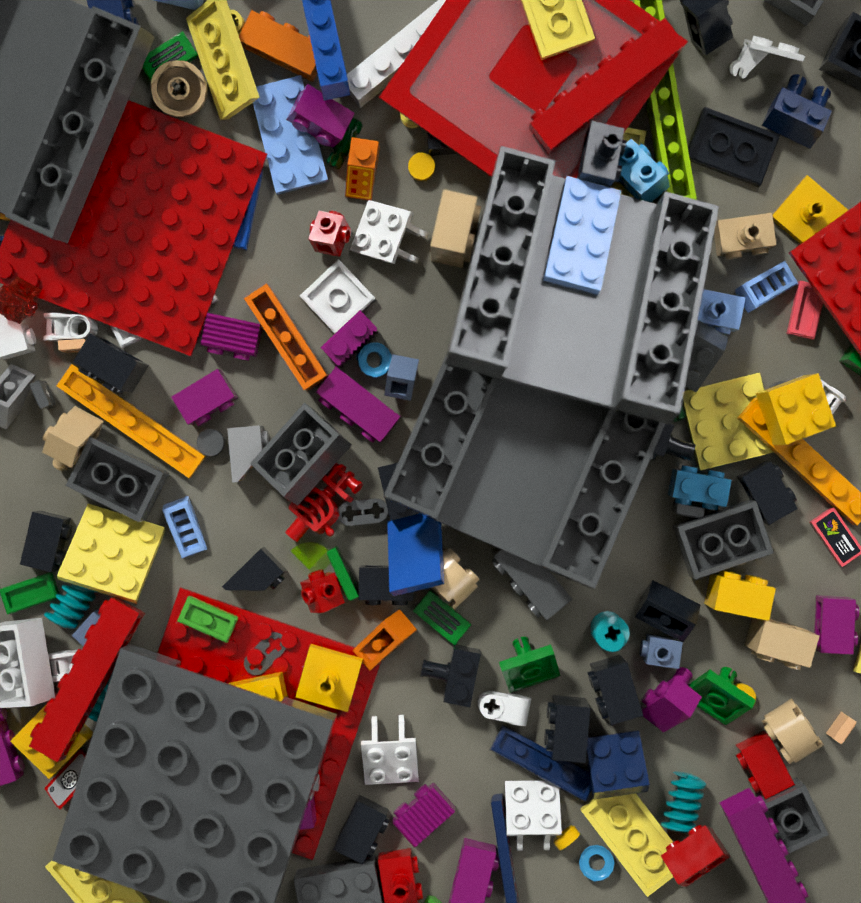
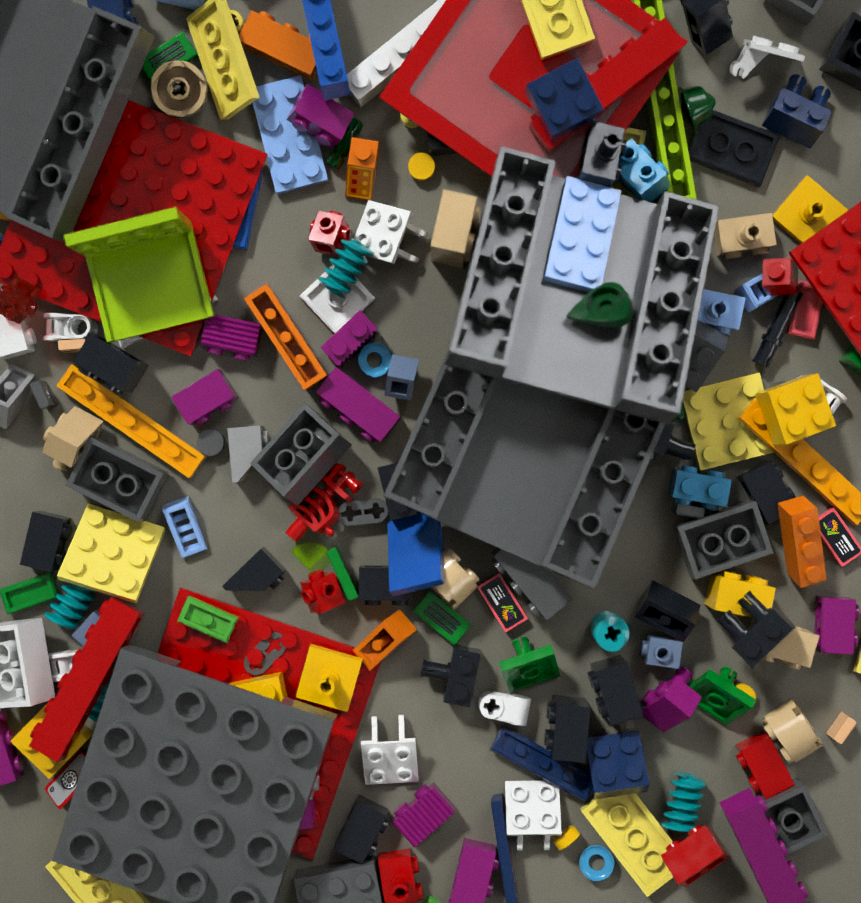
none -> lime bracket [64,207,215,343]
none -> teal piece [318,238,374,299]
none -> tile [477,572,528,633]
none -> dark blue brick [525,58,604,143]
none -> dark green piece [566,282,633,328]
none -> dark green piece [677,86,716,137]
none -> black brick [717,591,796,668]
none -> black pin [752,291,804,368]
none -> red brick [762,257,798,296]
none -> orange brick [777,496,827,588]

